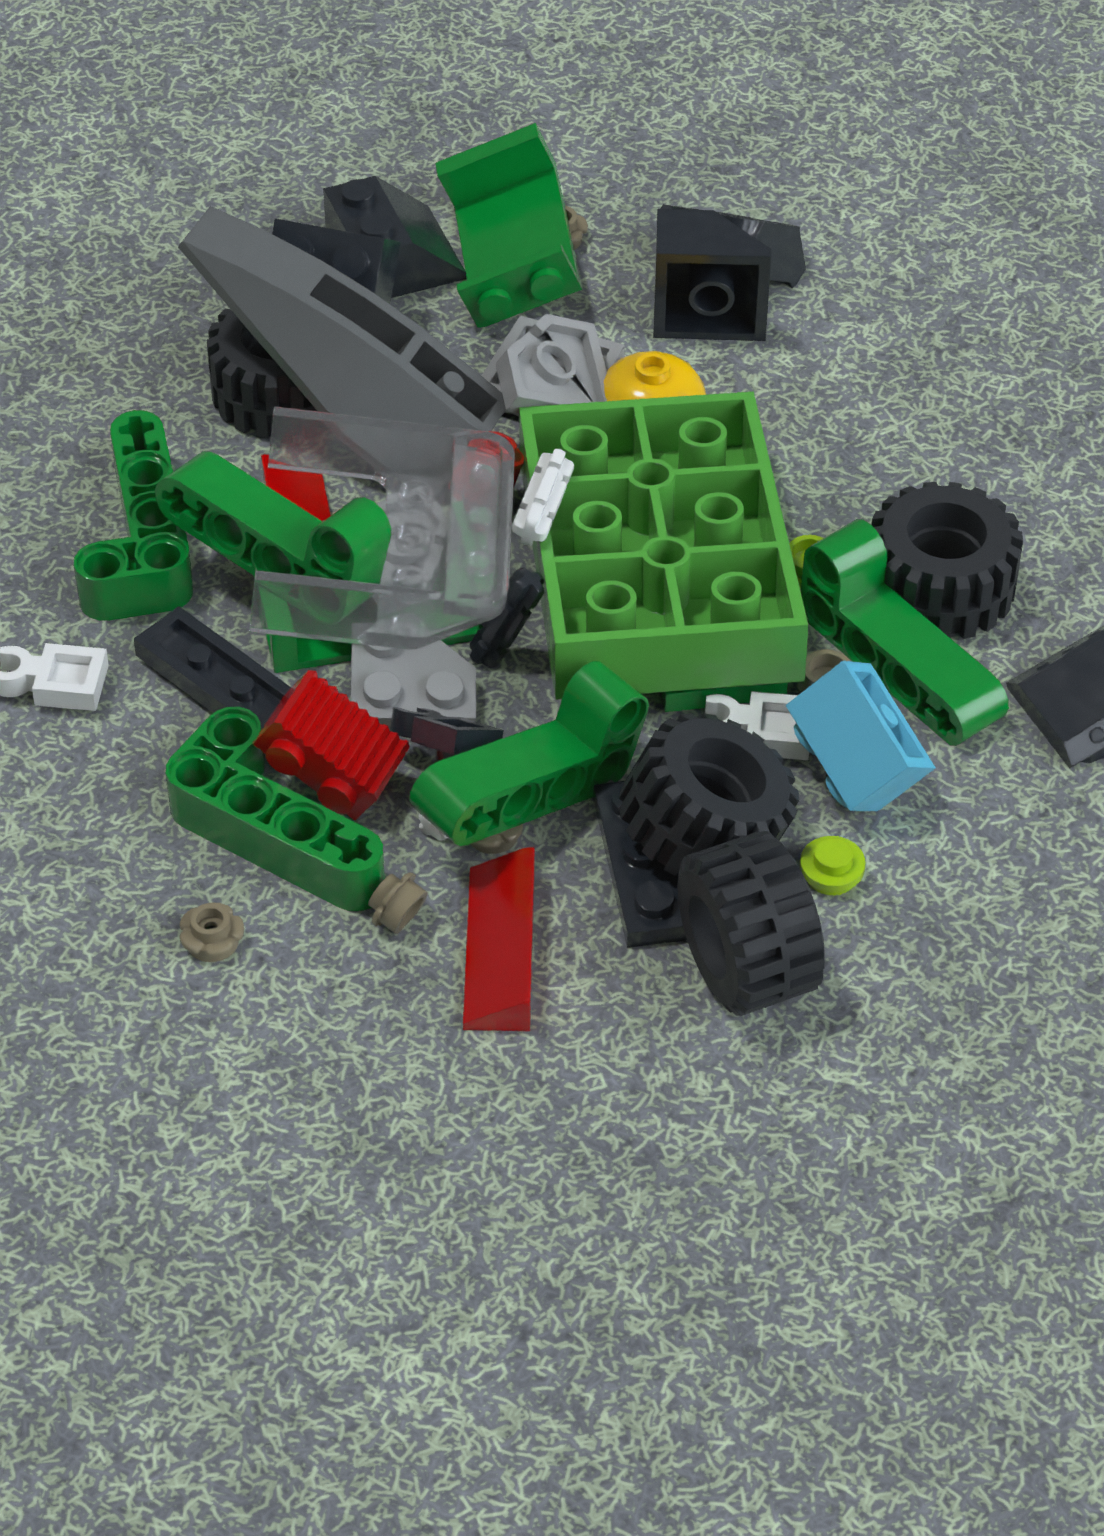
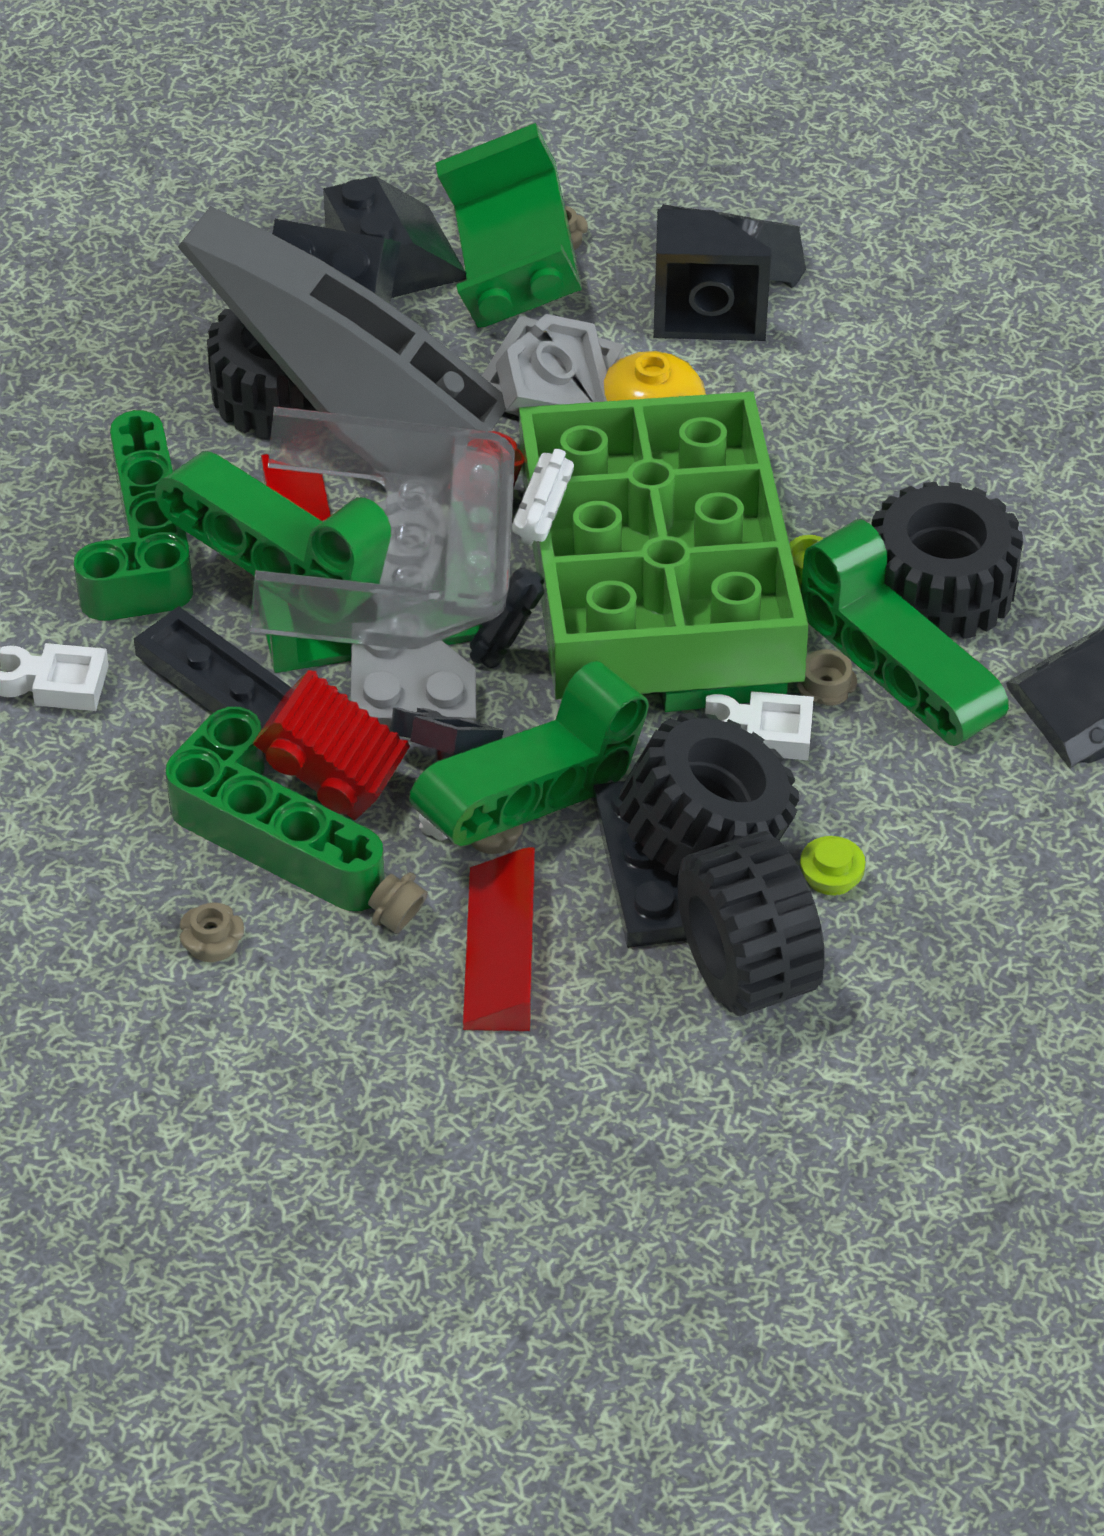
medium azure brick [786,661,936,811] -> none

